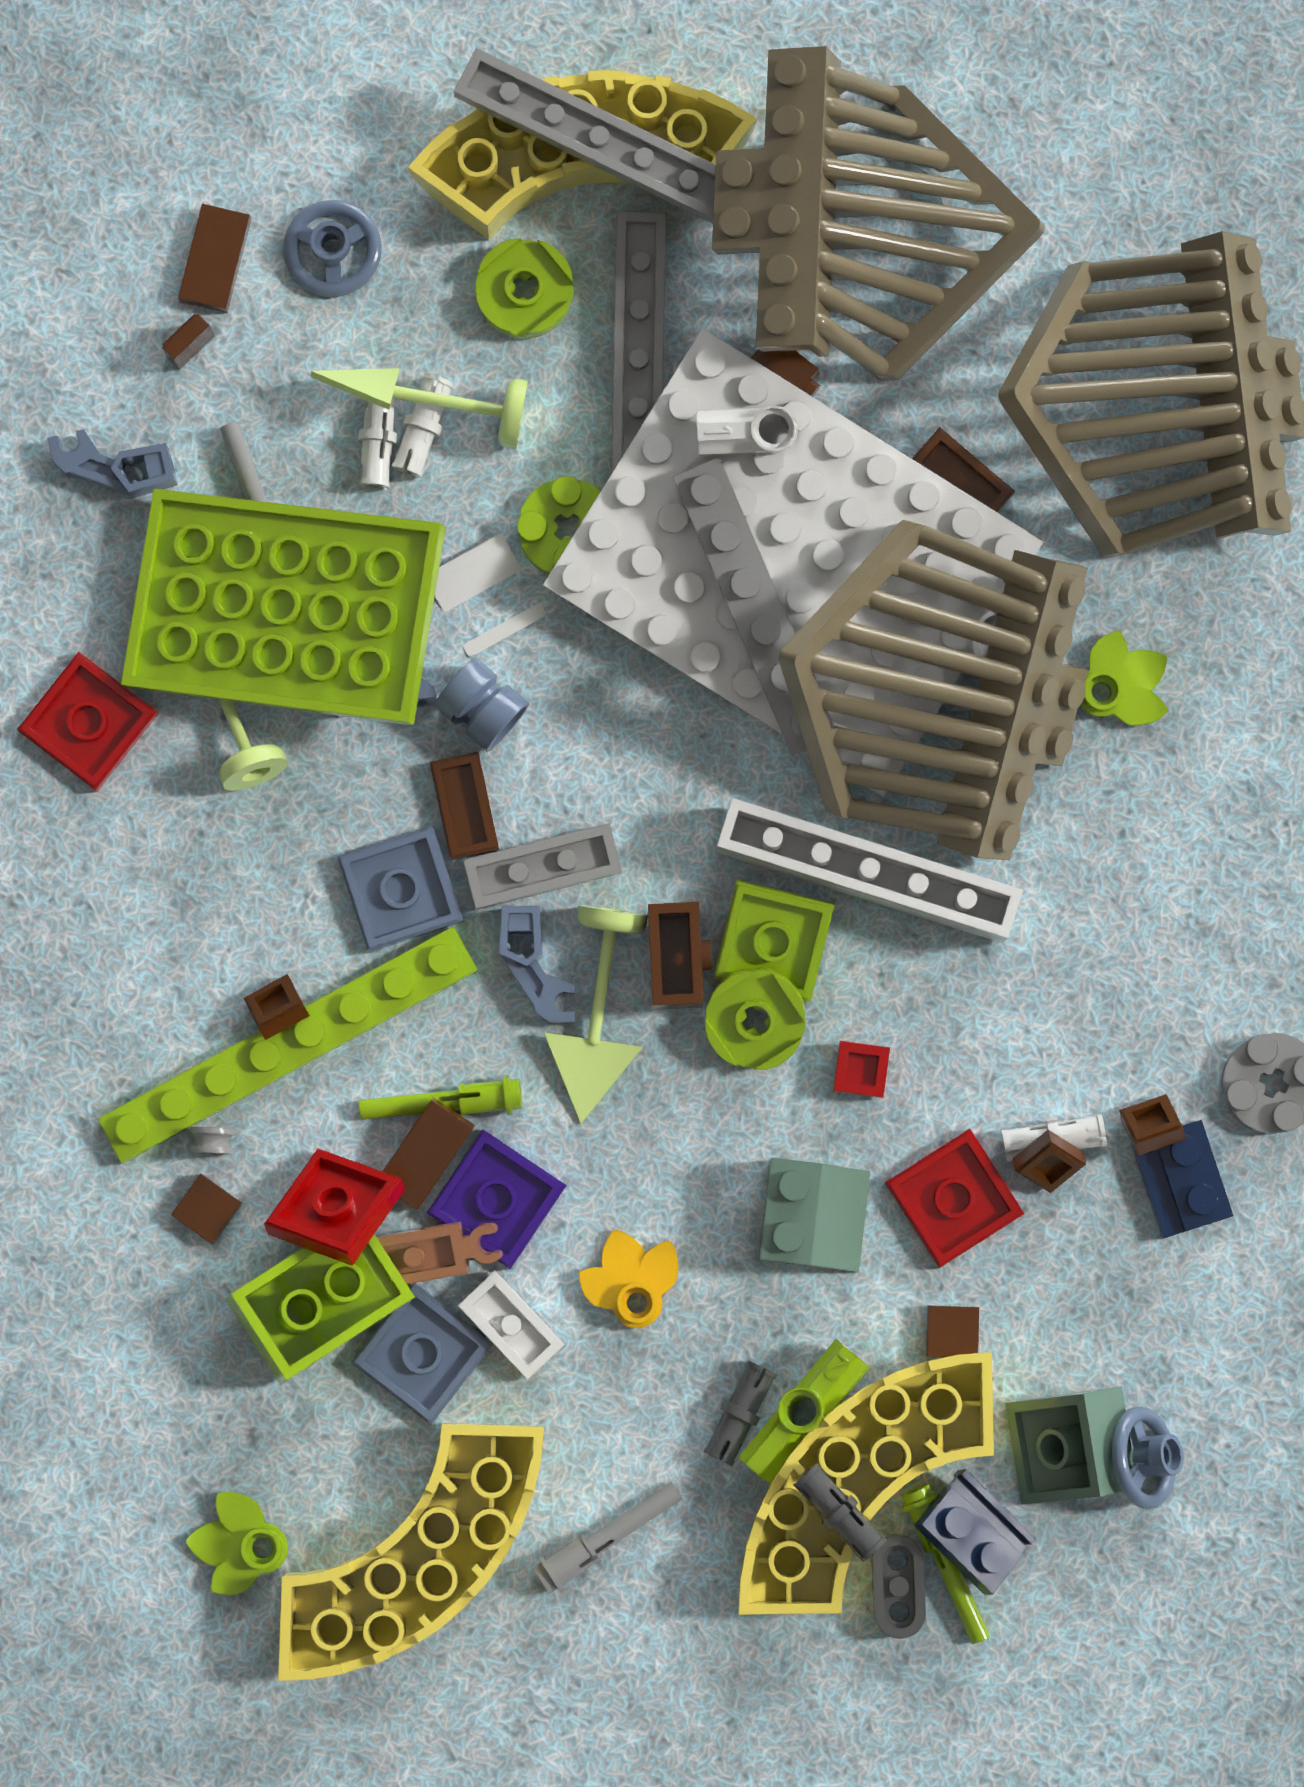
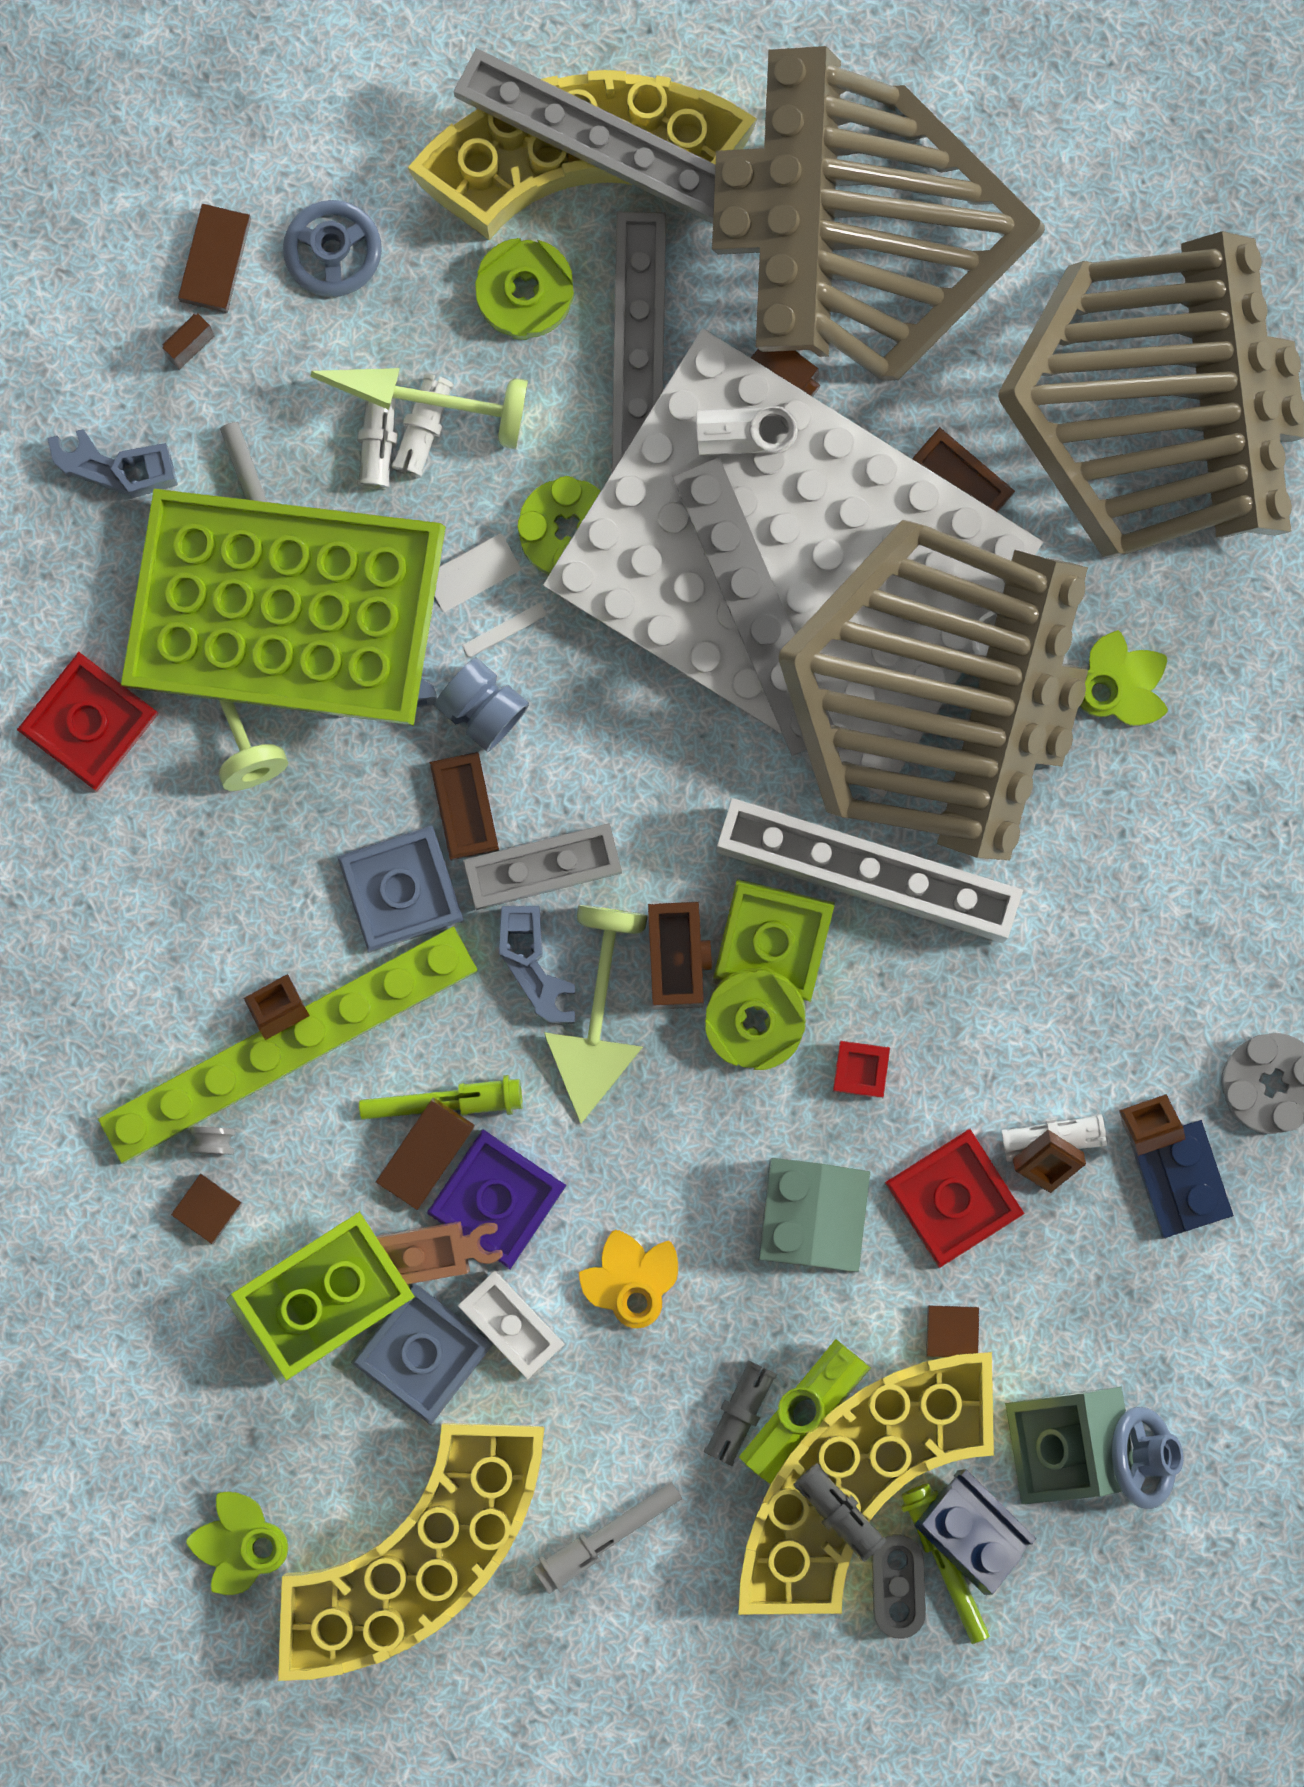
red tile [264,1148,405,1266] -> none

